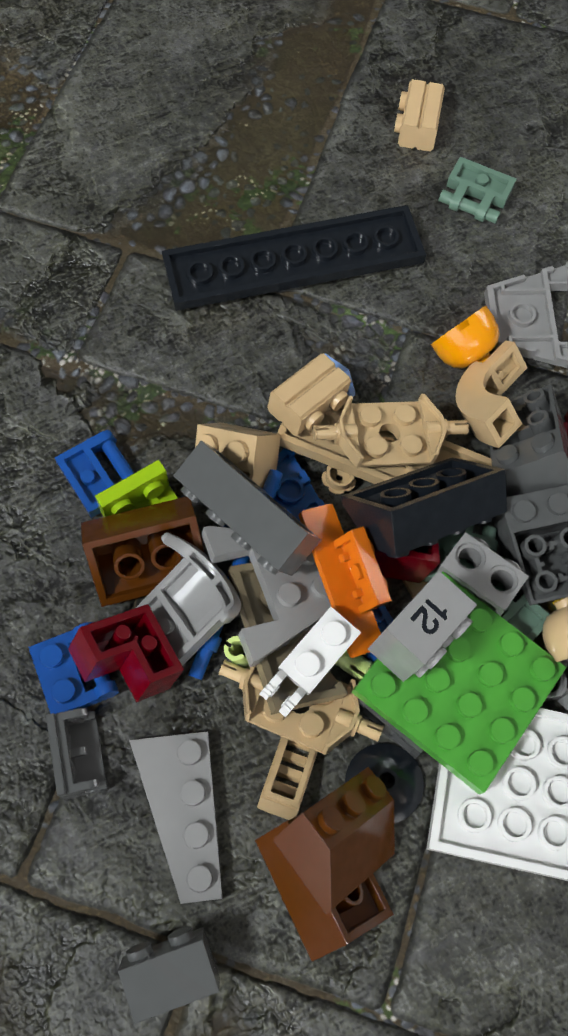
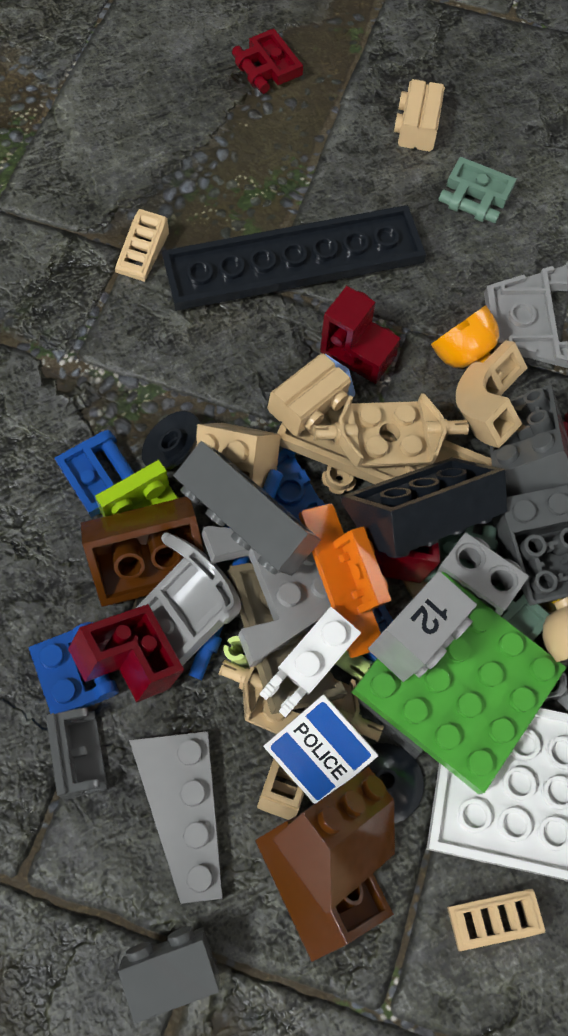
none -> tan slope [115,209,169,282]
none -> black dish [142,411,200,471]
none -> dark red plate [232,28,303,94]
none -> piece [263,694,378,804]
none -> dark red brick [320,285,401,384]
none -> tan slope [447,889,545,951]

